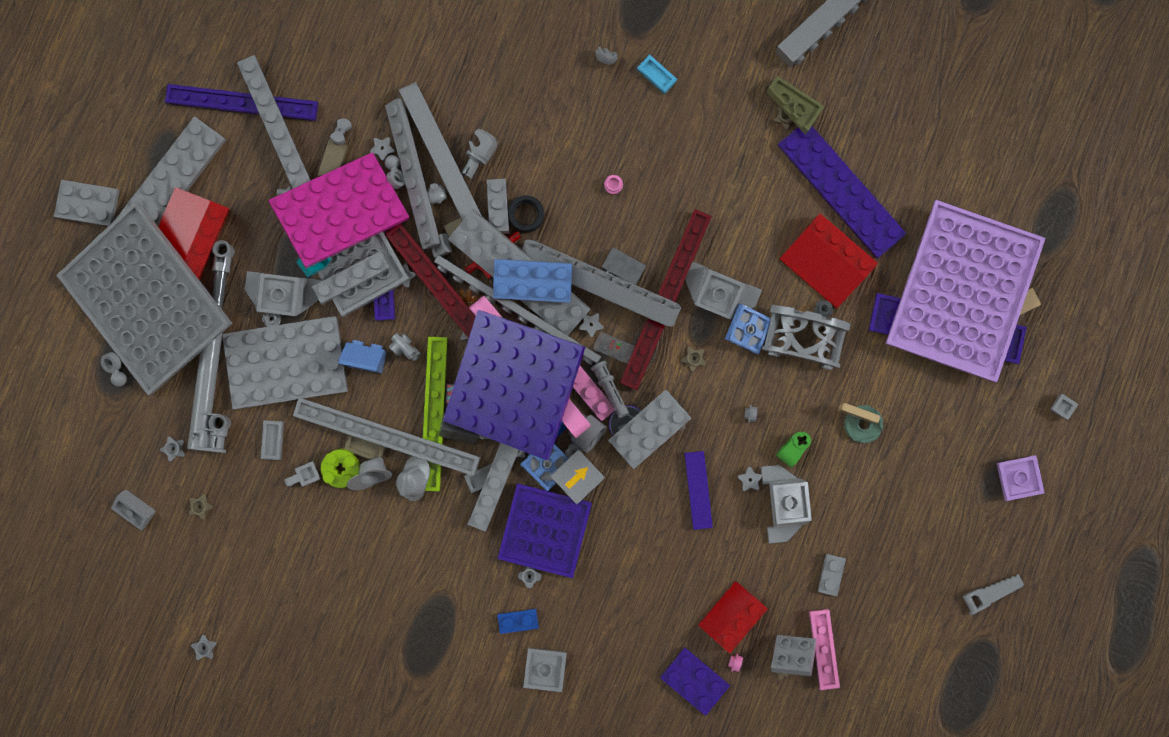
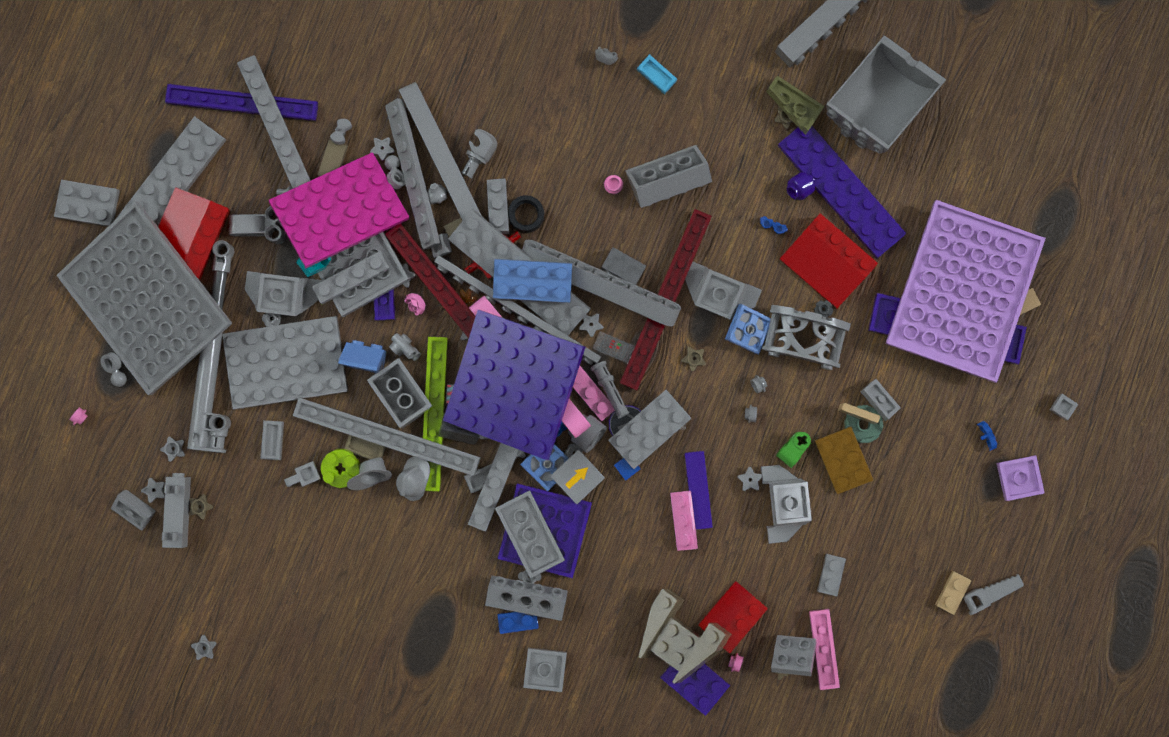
none -> bright pink plate [69,407,88,425]
none -> light grey plate [141,478,165,503]
none -> light grey brick [162,473,191,548]
none -> light grey piece [229,206,286,245]
none -> light grey slope [367,358,432,429]
none -> bright pink plate [405,293,426,316]
none -> light grey brick [485,575,568,621]
none -> light grey plate [495,491,565,578]
none -> blue tile [614,458,641,481]
none -> light grey slope [626,145,712,208]
none -> dark tan wedge [638,589,732,684]
none -> bright pink plate [670,491,698,551]
none -> light grey plate [750,375,767,394]
none -> blue piece [759,216,788,234]
none -> dark purple head [787,172,815,201]
none -> pearl gold plate [815,426,874,494]
none -> light grey cylinder [826,36,946,154]
none -> light grey plate [860,379,900,421]
none -> tan plate [935,571,971,615]
none -> blue piece [976,421,997,451]

